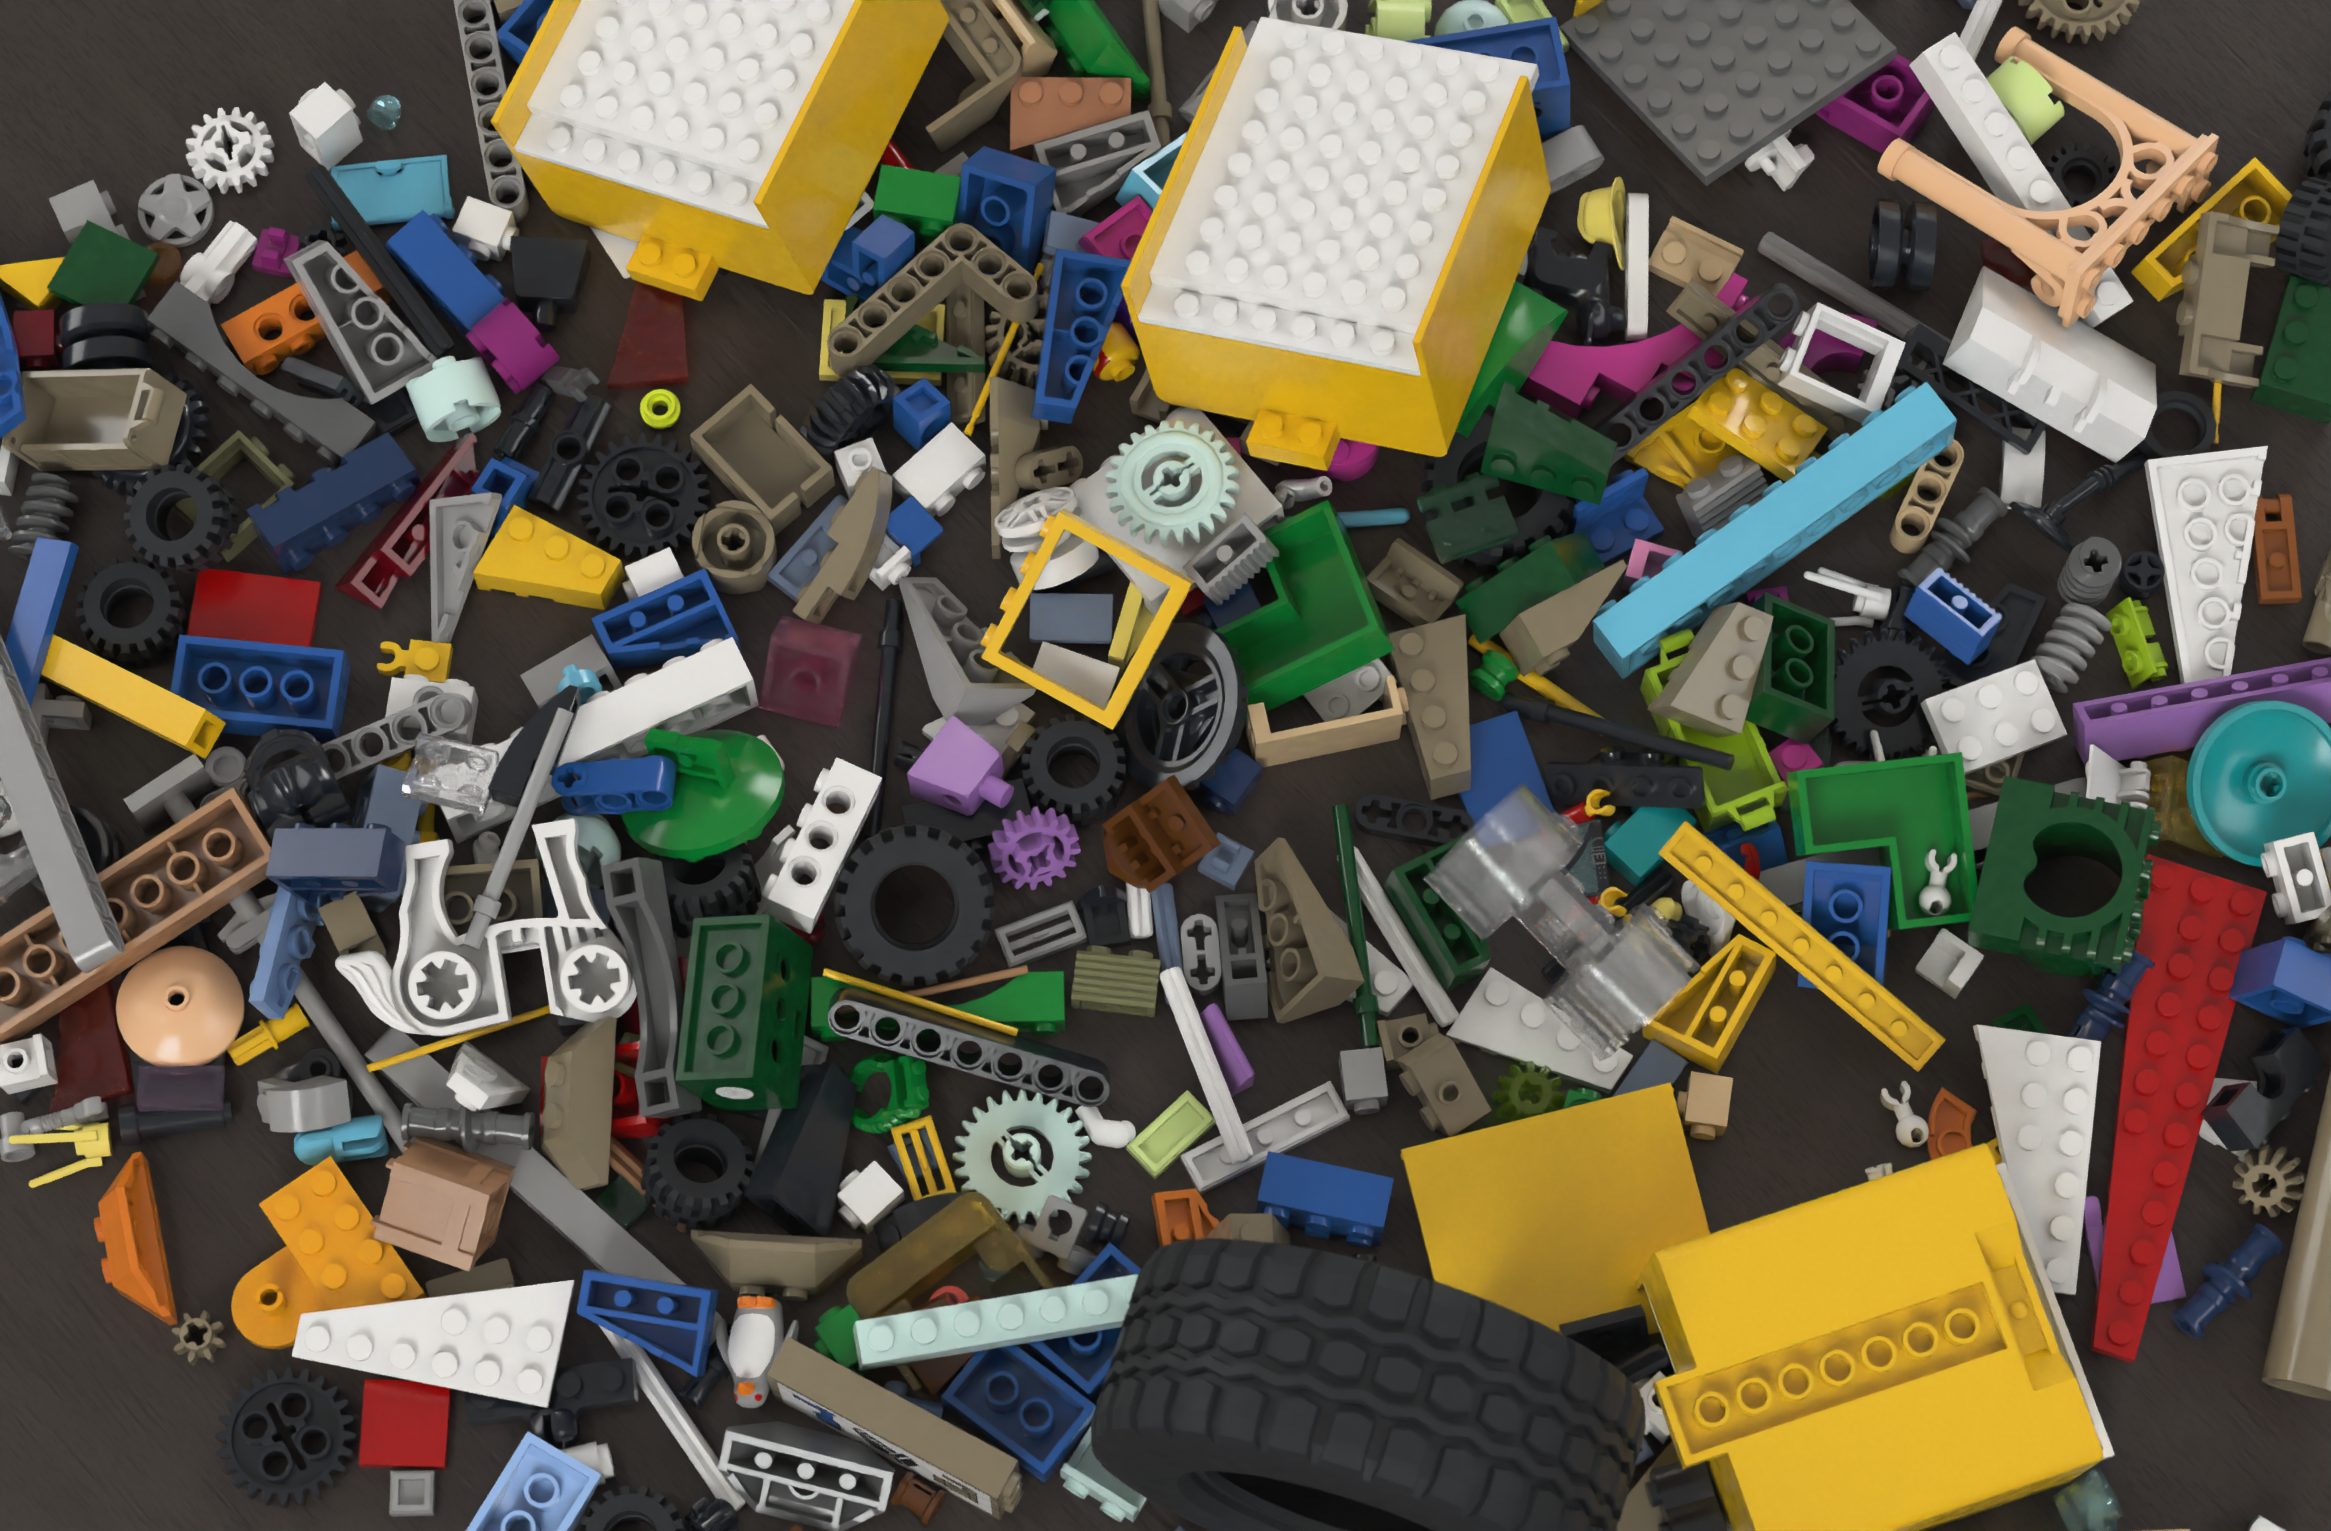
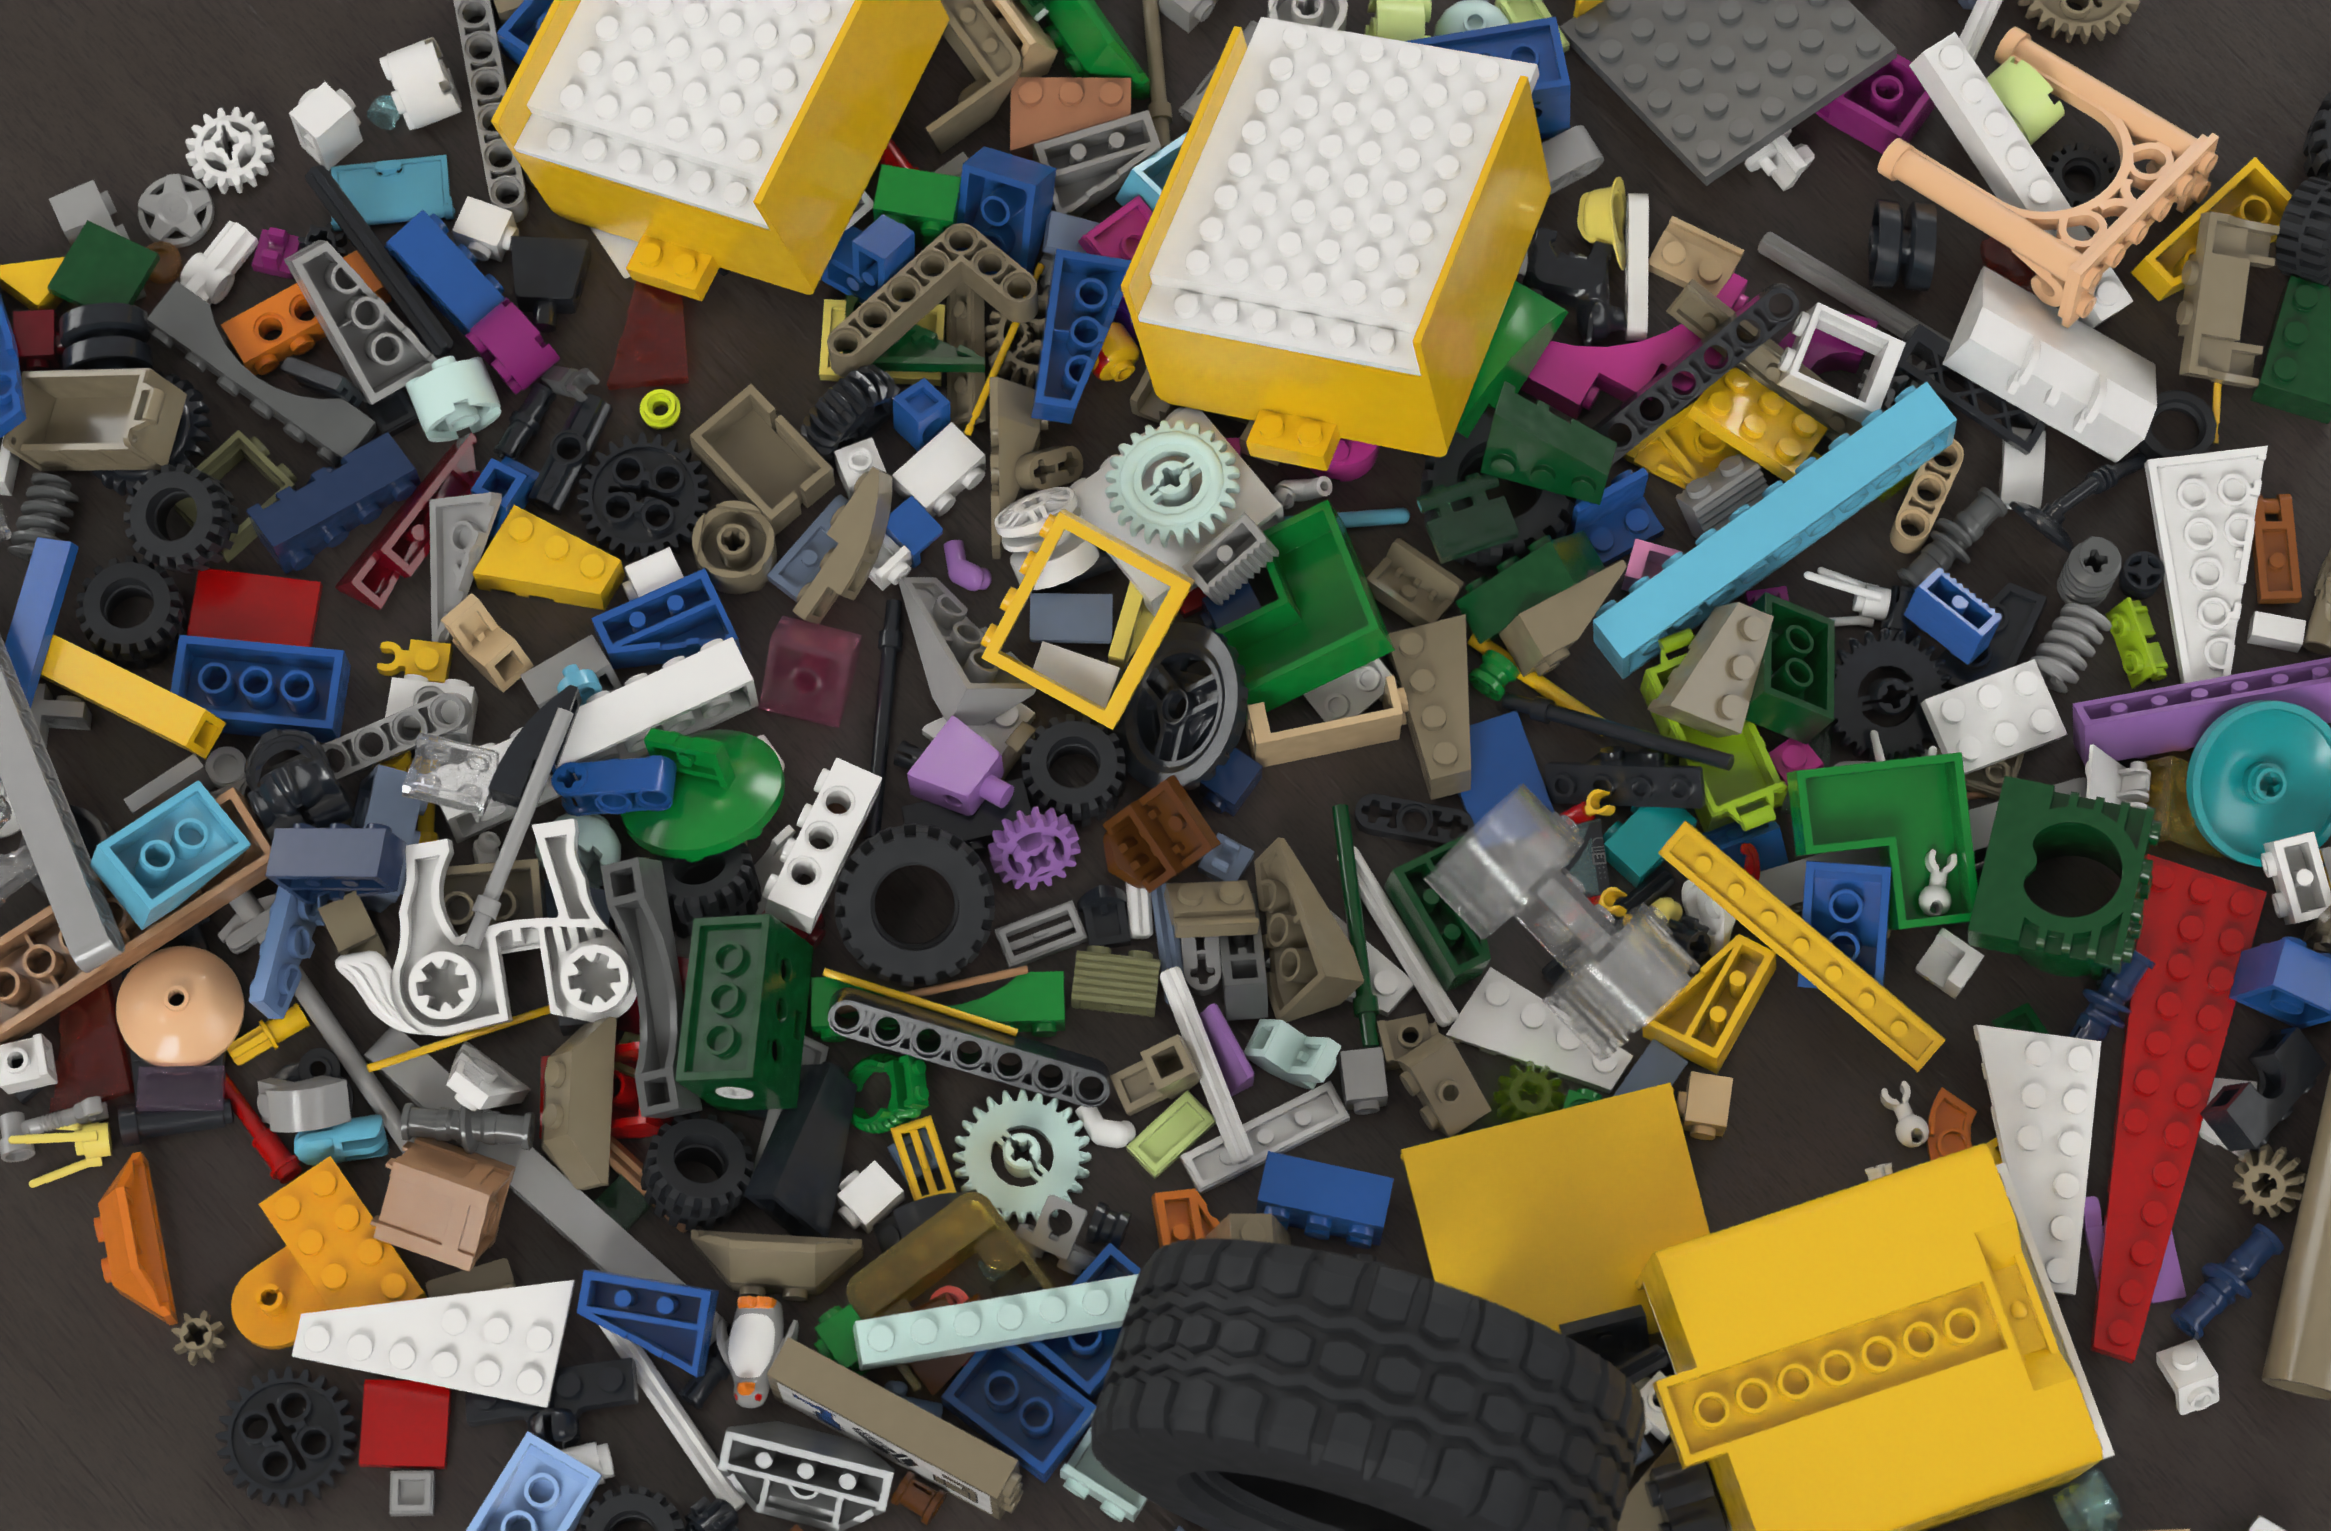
none -> medium azure slope [89,780,251,930]
none -> red pin [220,1071,302,1184]
none -> white brick [380,37,462,131]
none -> tan brick [441,593,534,693]
none -> medium lavender arm [944,540,992,592]
none -> dark tan brick [1110,1034,1201,1116]
none -> dark tan plate [1164,880,1259,938]
none -> light aqua brick [1243,1019,1341,1090]
none -> white bracket [2156,1339,2219,1415]
none -> white piece [2247,611,2306,652]

